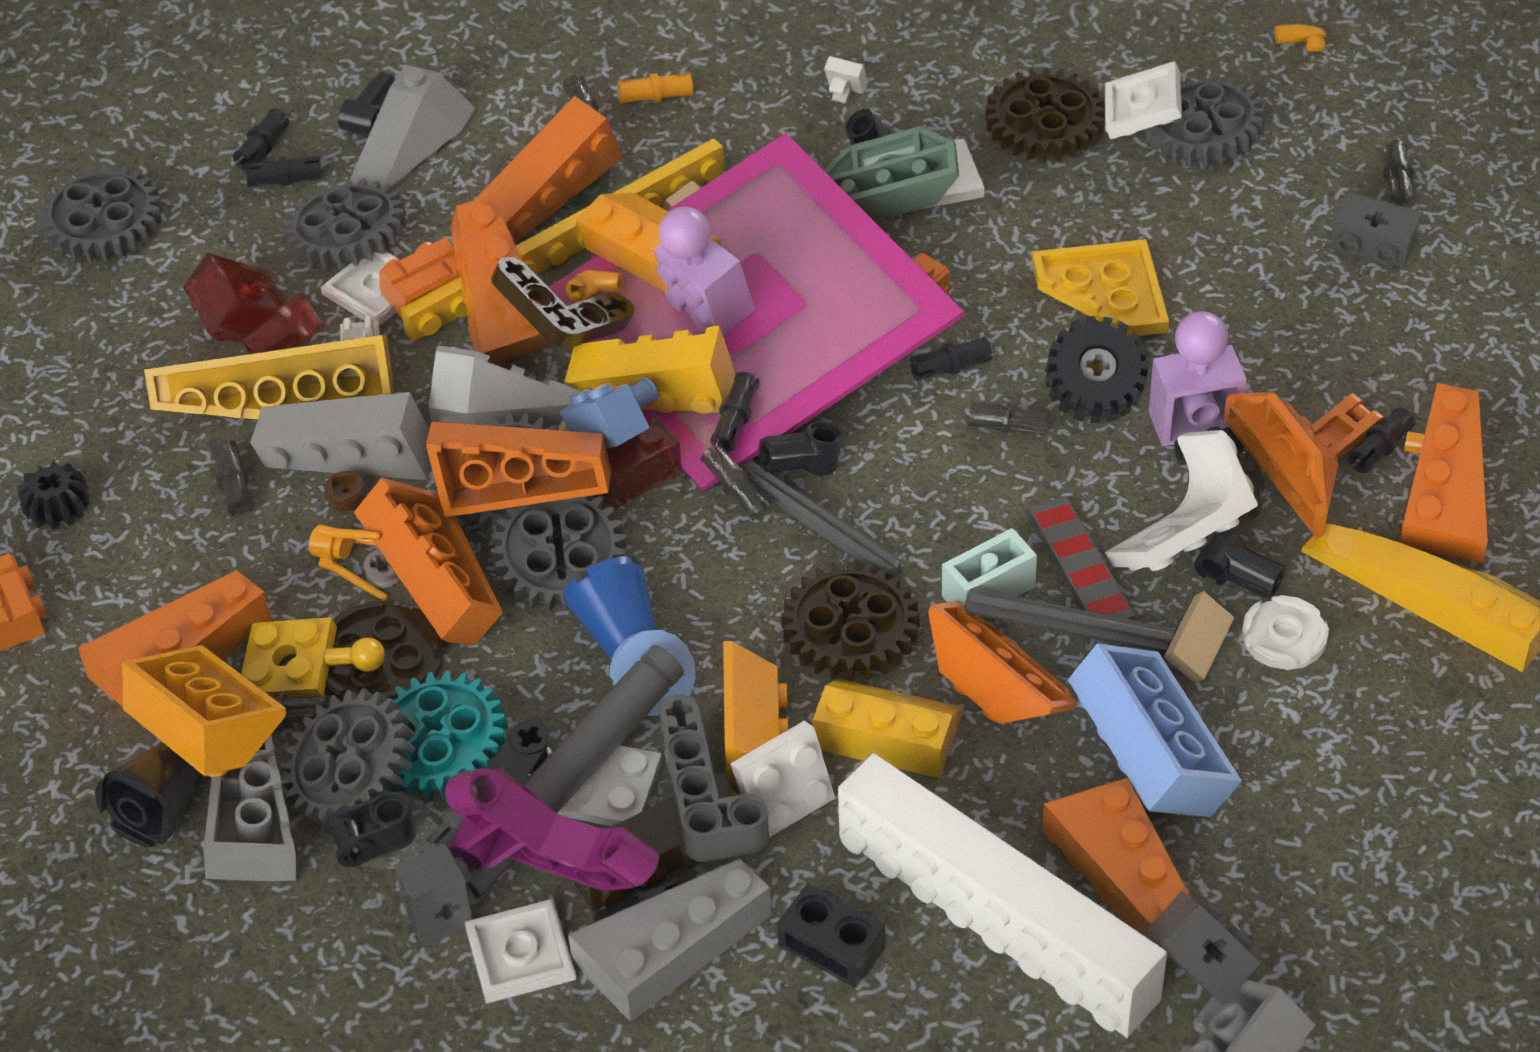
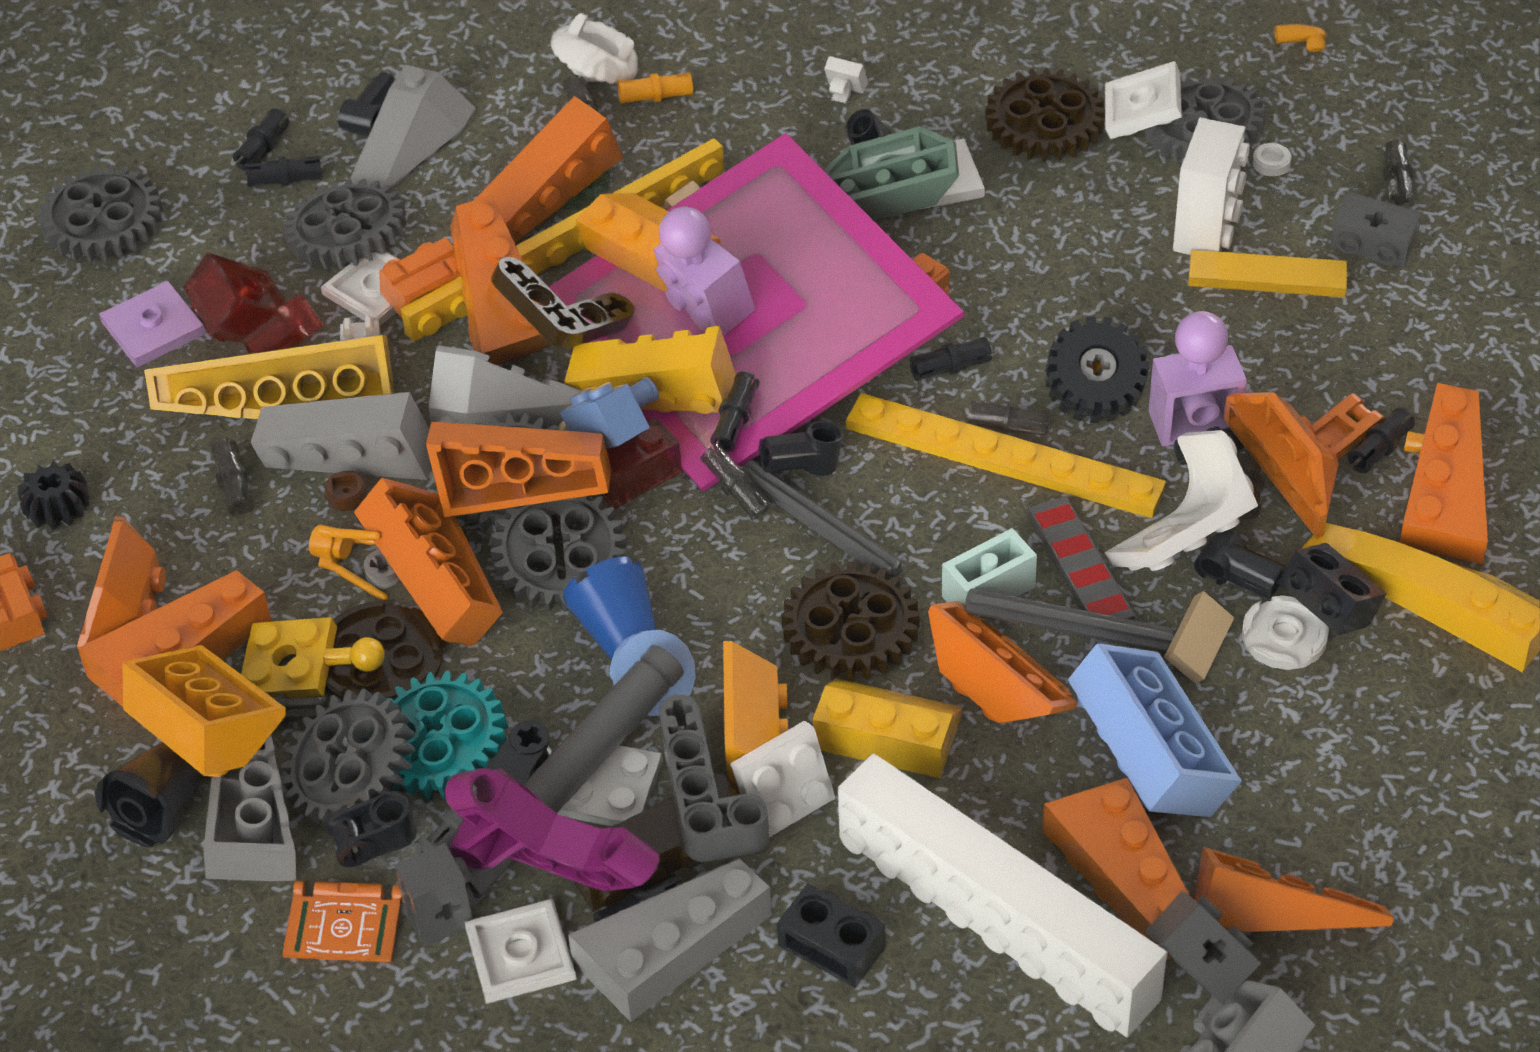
light orange arm [565,270,623,303] -> none
yellow plate [1032,239,1169,336] -> none
none -> orange wedge [77,516,166,670]
none -> lavender plate [99,281,206,367]
none -> orange piece [282,880,402,962]
none -> white piece [551,14,637,88]
none -> yellow plate [846,393,1166,519]
none -> white brick [1173,118,1250,255]
none -> yellow tile [1188,250,1347,297]
none -> orange wedge [1195,847,1394,932]
none -> white tile [1253,143,1291,176]
none -> black brick [1278,543,1387,635]

